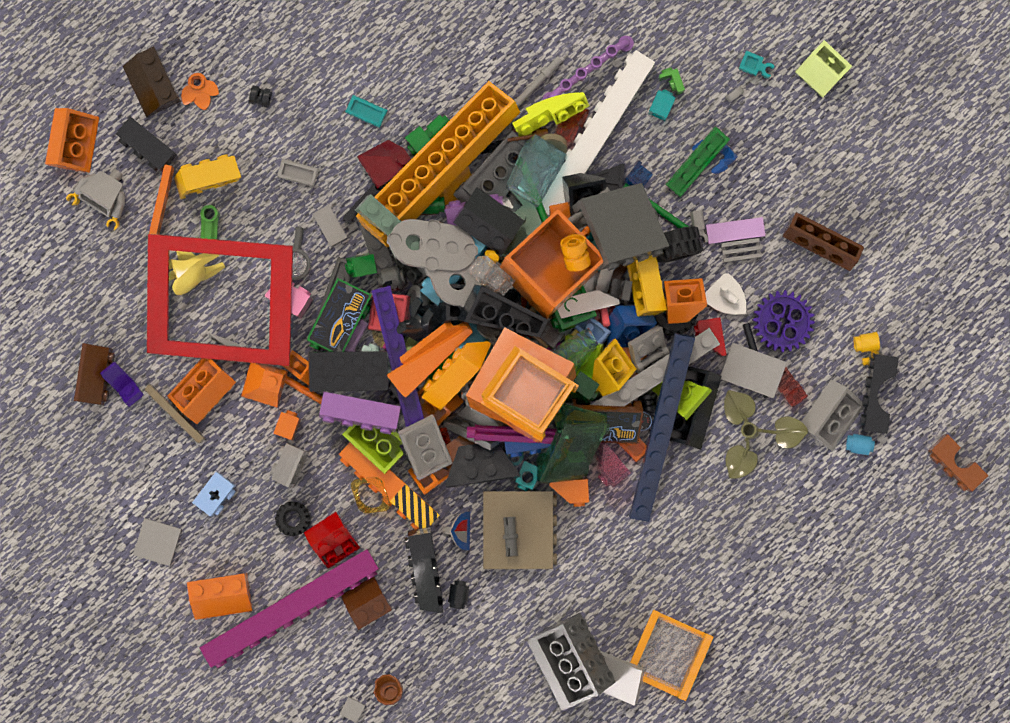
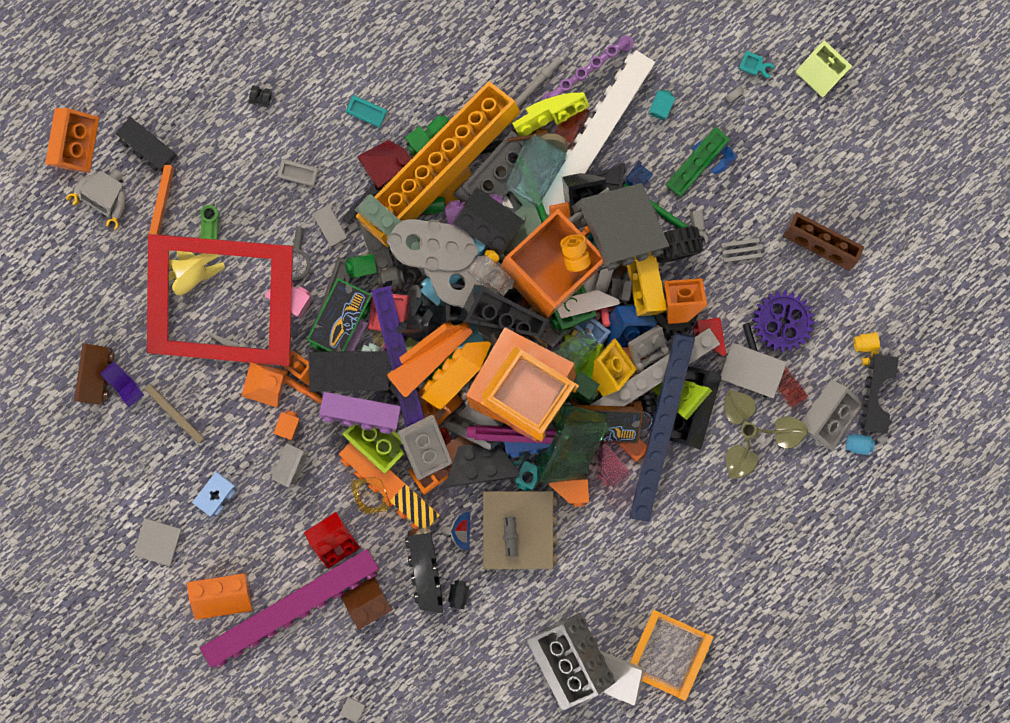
dark brown slope [122,46,181,118] -> none
orange slope [167,358,236,424] -> none
yellow wedge [174,154,241,199] -> none
orange plate [181,73,219,110] -> none
black tyre [275,501,311,536] -> none
dark orange hair [374,674,403,706] -> none
bright green bracket [659,67,685,95] -> none
white shield [705,273,746,315] -> none
lavender tile [706,217,765,244] -> none
dark orange arch [928,434,989,492] -> none

